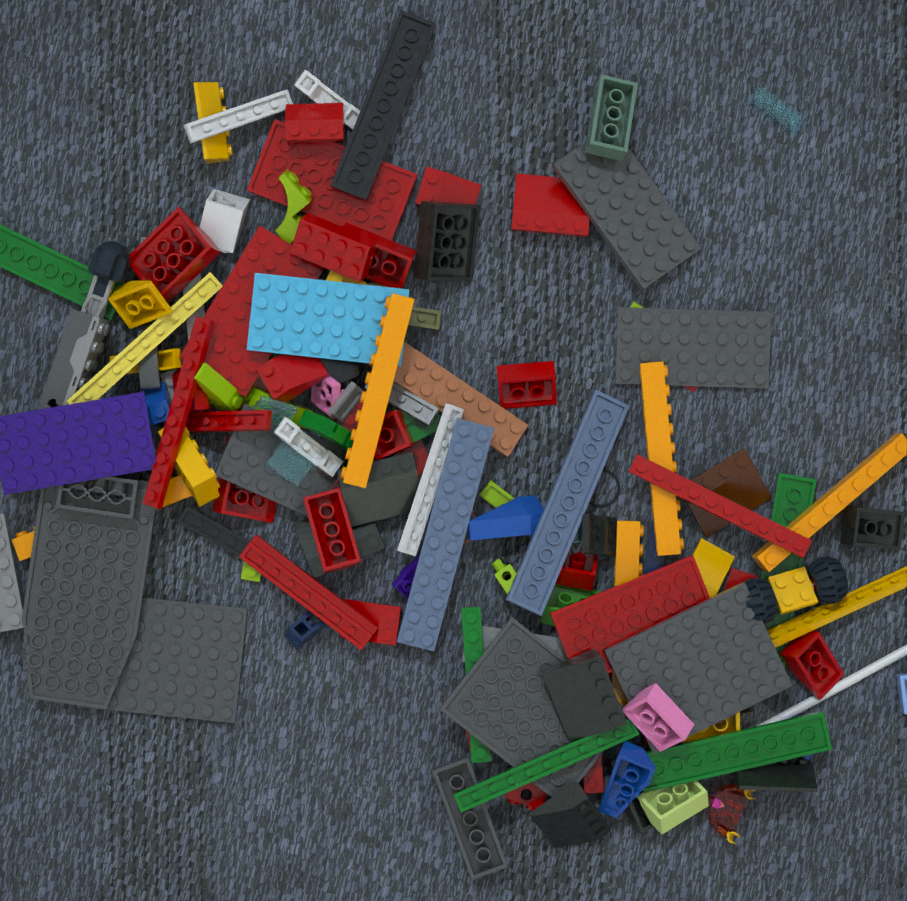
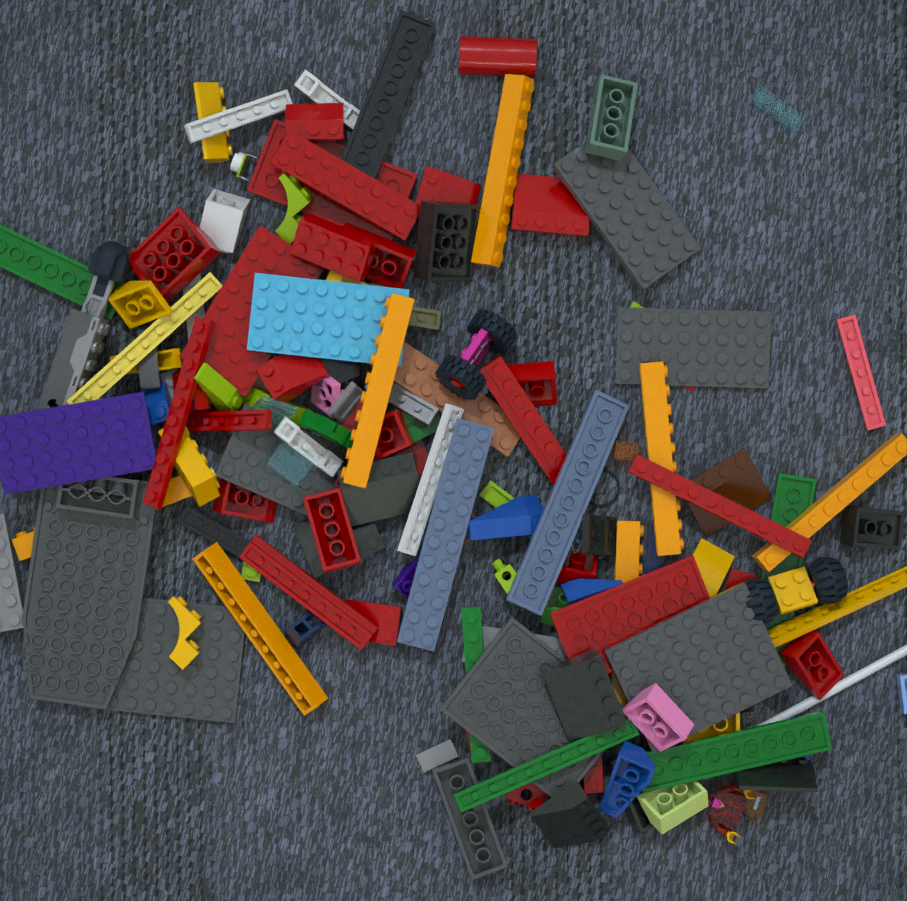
none -> yellow arch [168,596,202,670]
none -> light orange brick [193,542,328,716]
none -> piece [230,152,258,182]
none -> red plate [270,130,421,241]
none -> light grey tile [416,738,459,772]
none -> black plate [435,309,518,401]
none -> red brick [459,36,537,78]
none -> light orange brick [471,74,534,268]
none -> red plate [480,355,566,486]
none -> blue slope [561,579,623,606]
none -> clear orange brick [613,440,642,461]
none -> clear orange brick [742,791,769,819]
none -> coral plate [836,315,886,431]

